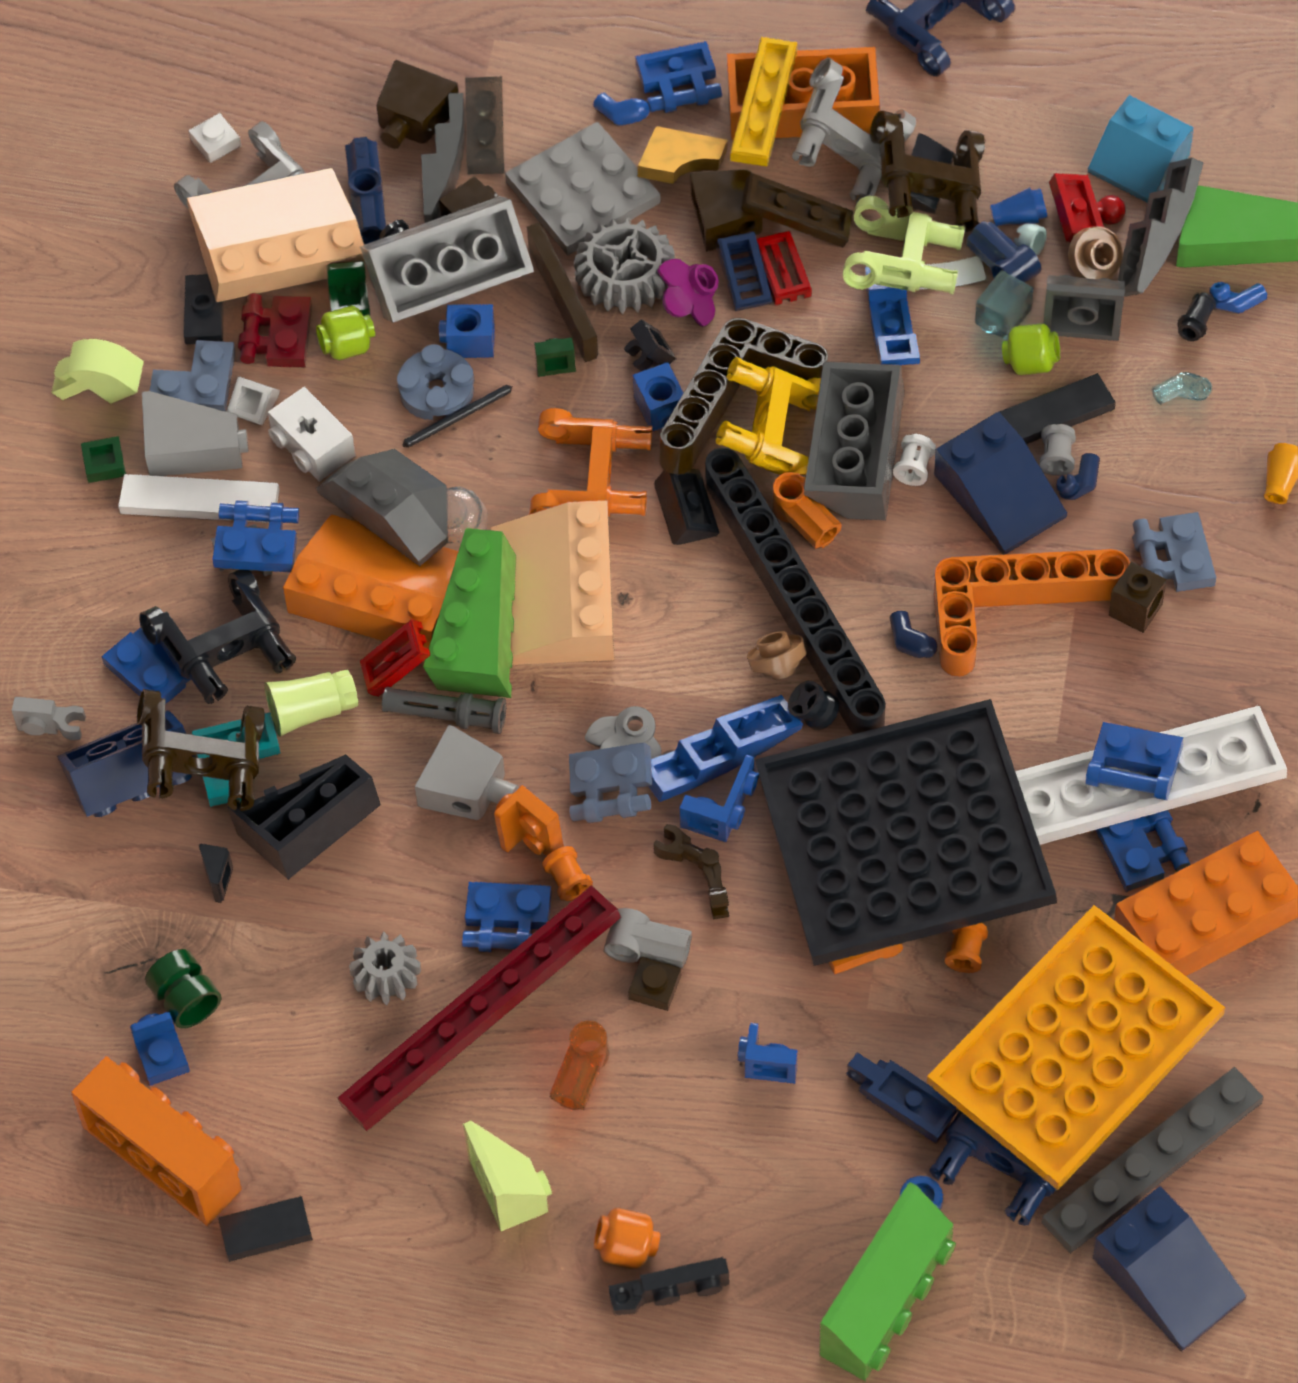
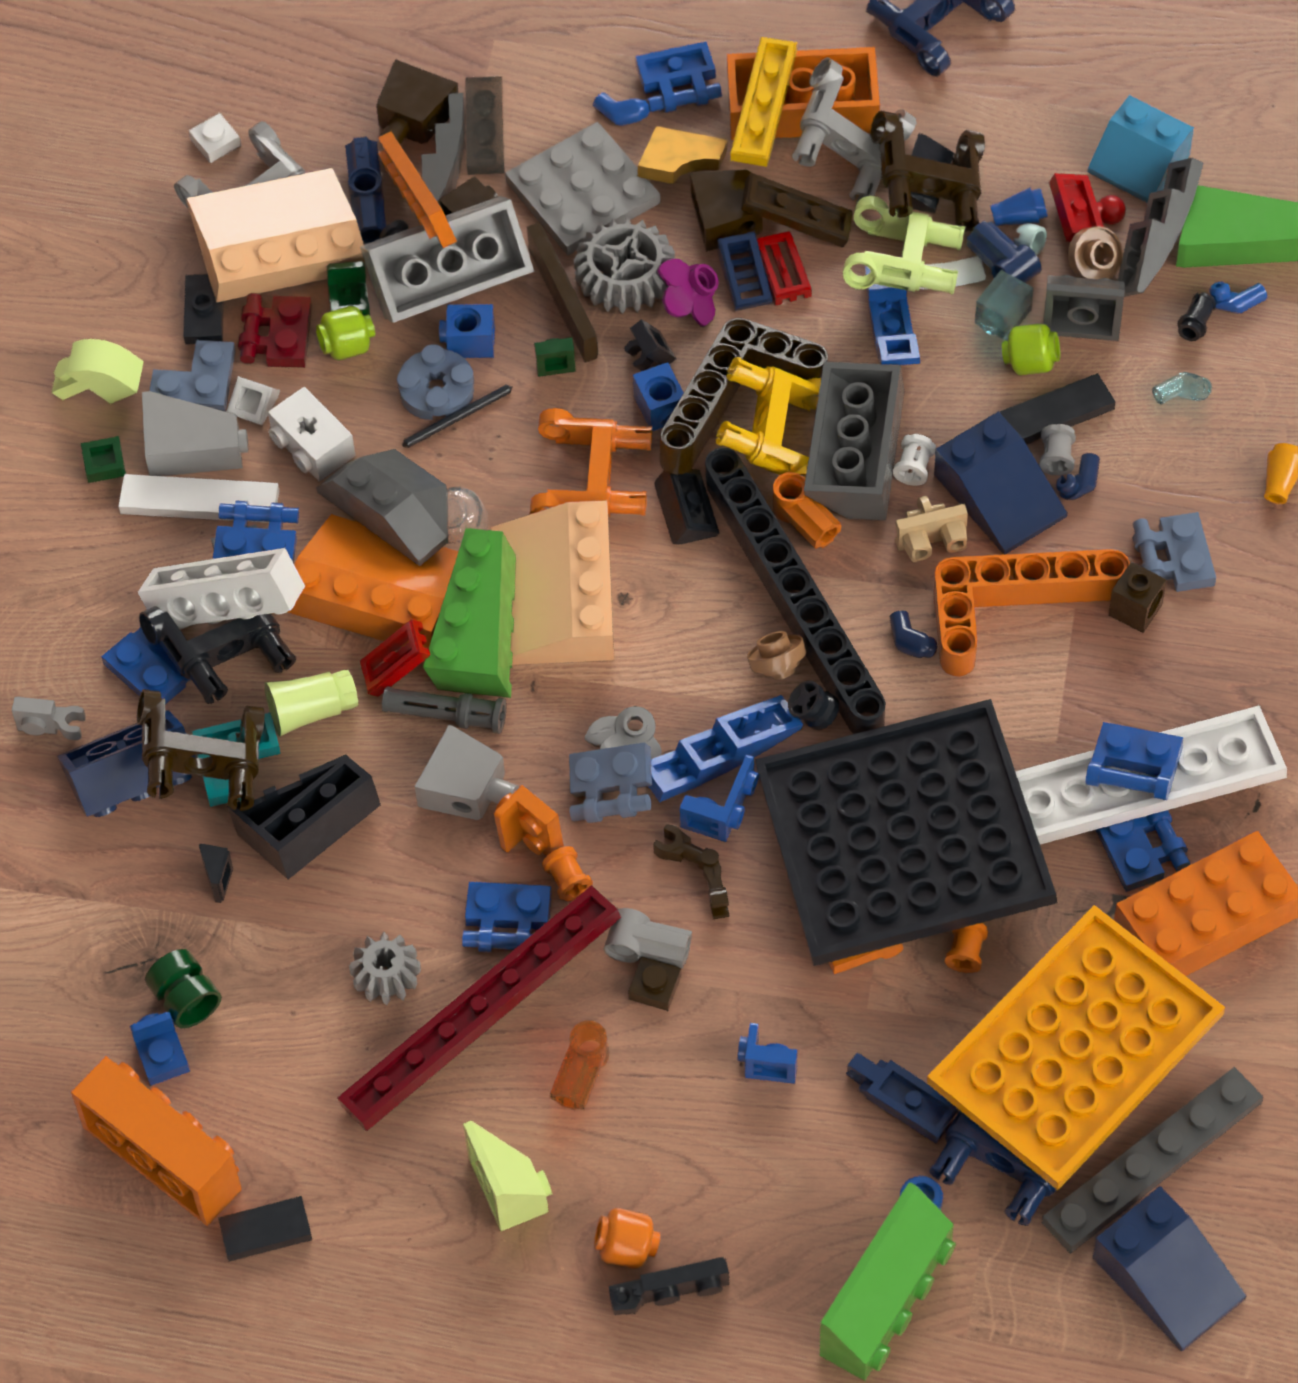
none -> white brick [138,548,305,629]
none -> orange plate [378,131,457,248]
none -> tan hips [895,496,968,562]

